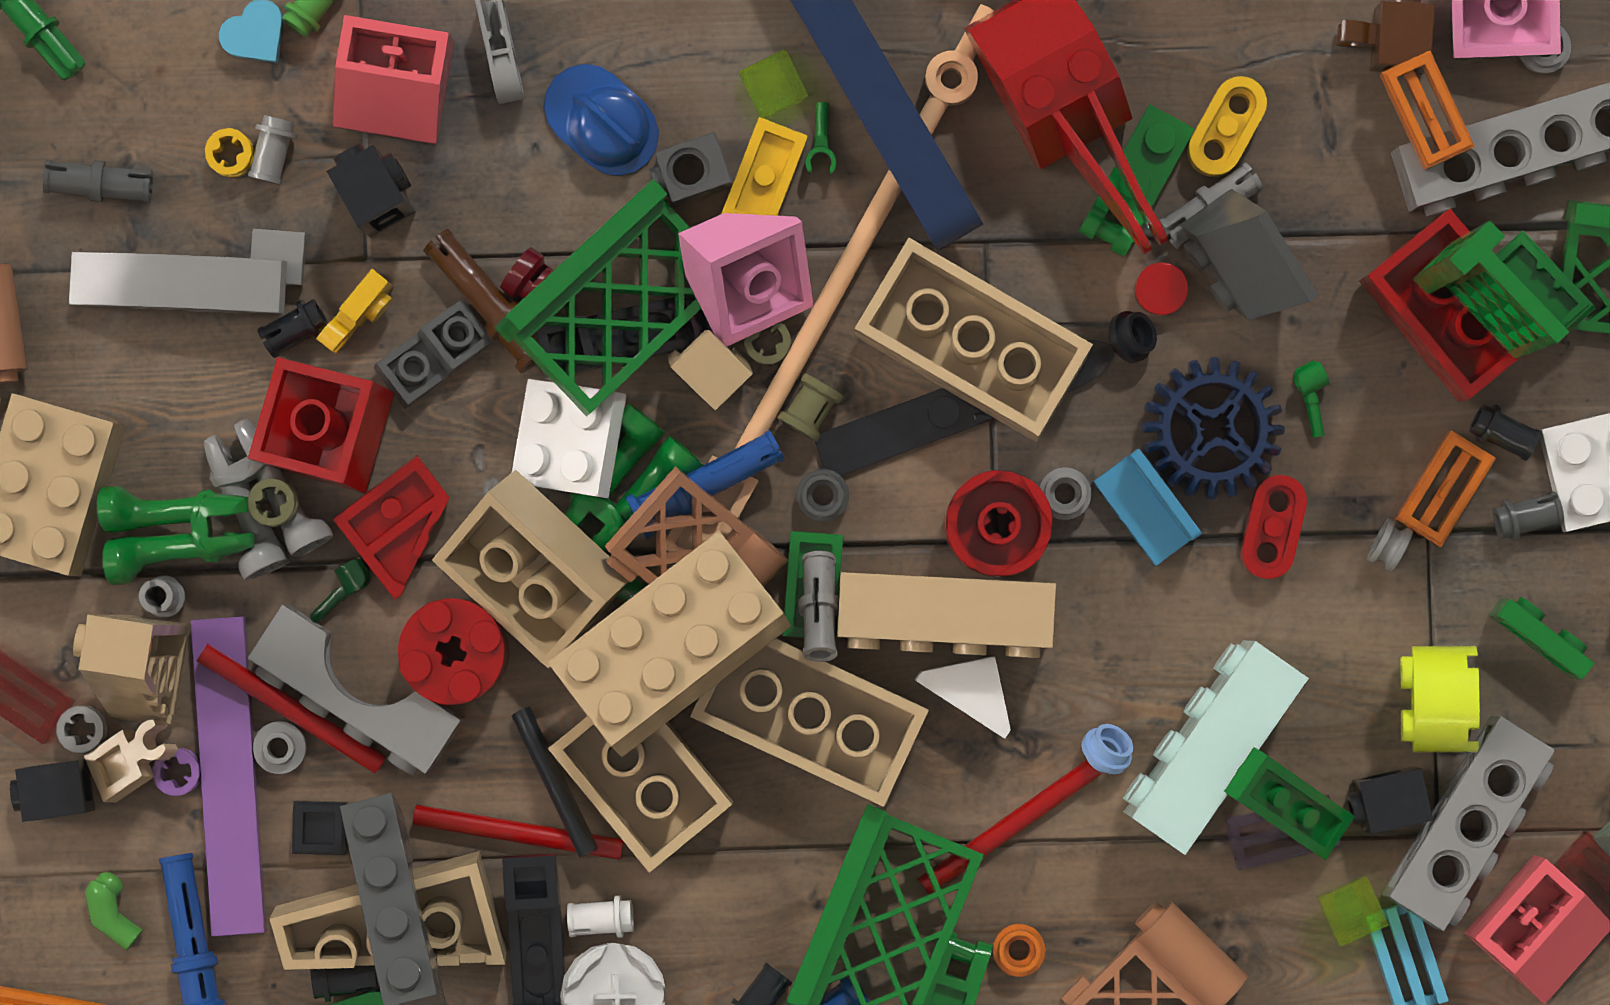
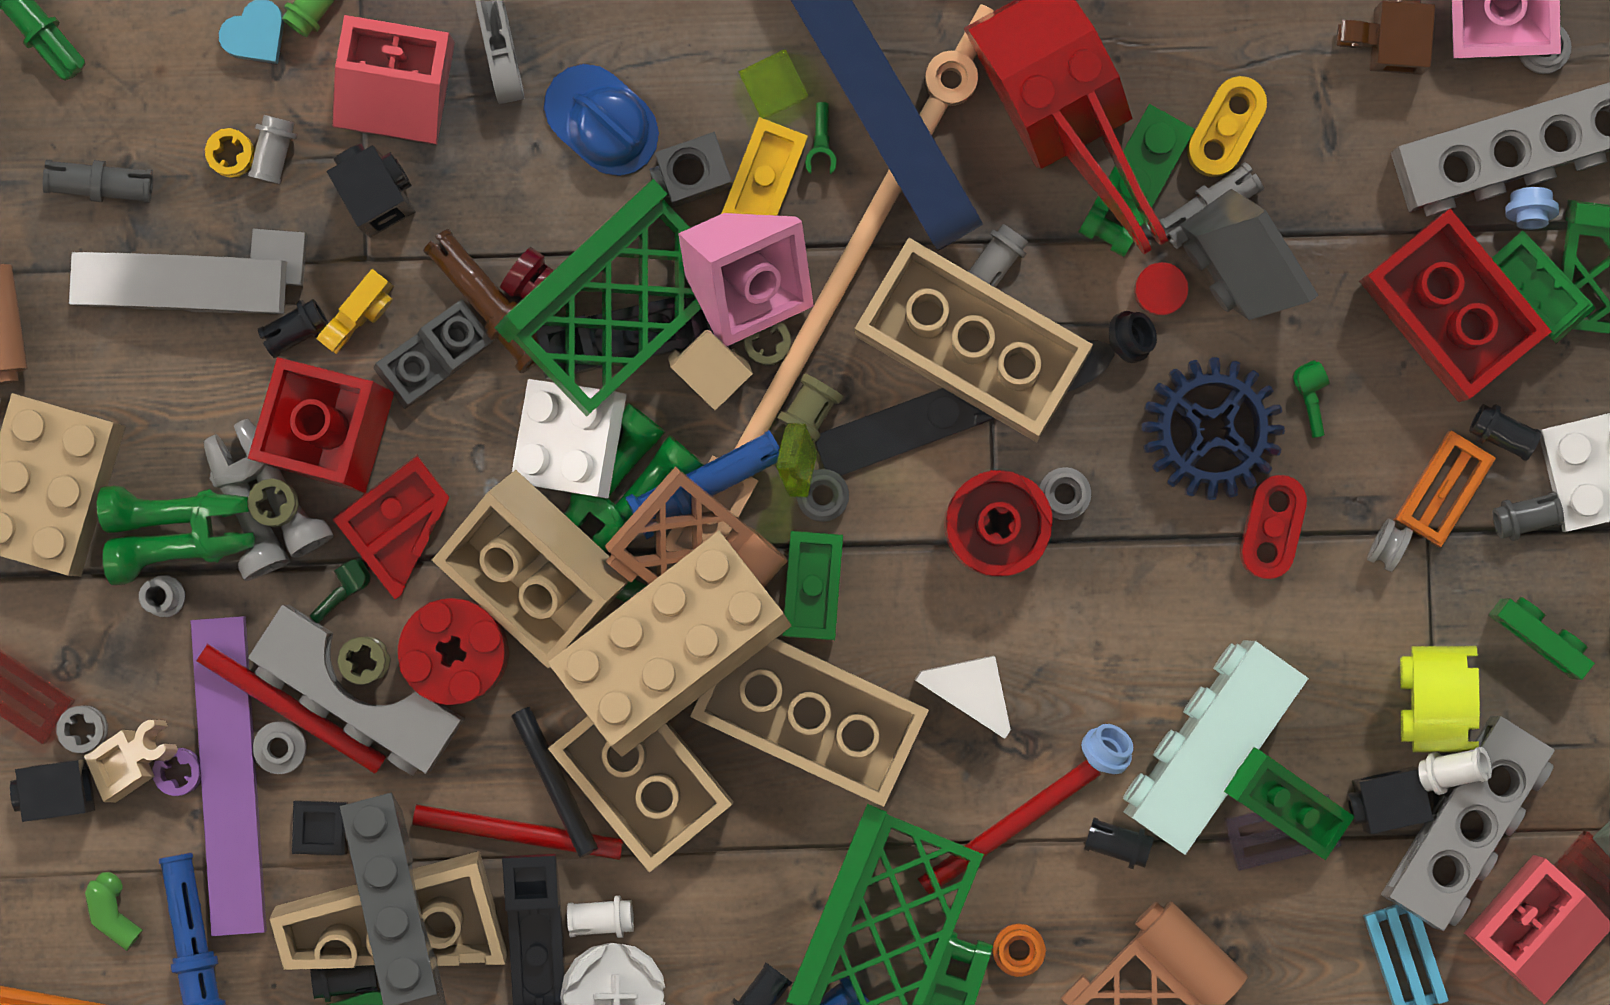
tan wedge [73,615,190,728] -> none
light grey pin [798,551,839,662] -> none
tan brick [837,572,1056,658] -> none
dark azure panel [1092,449,1202,566] -> none
clear neon green tile [1316,875,1389,947] -> none
orange tile [1379,51,1475,171] -> none
green fence [1413,220,1569,359] -> none
none -> olive bush [337,636,391,684]
none -> clear neon green tile [776,423,817,497]
none -> light grey pin [967,224,1028,288]
none -> black pin [1084,817,1154,869]
none -> white pin [1418,747,1492,795]
none -> light blue plate [1505,187,1559,230]

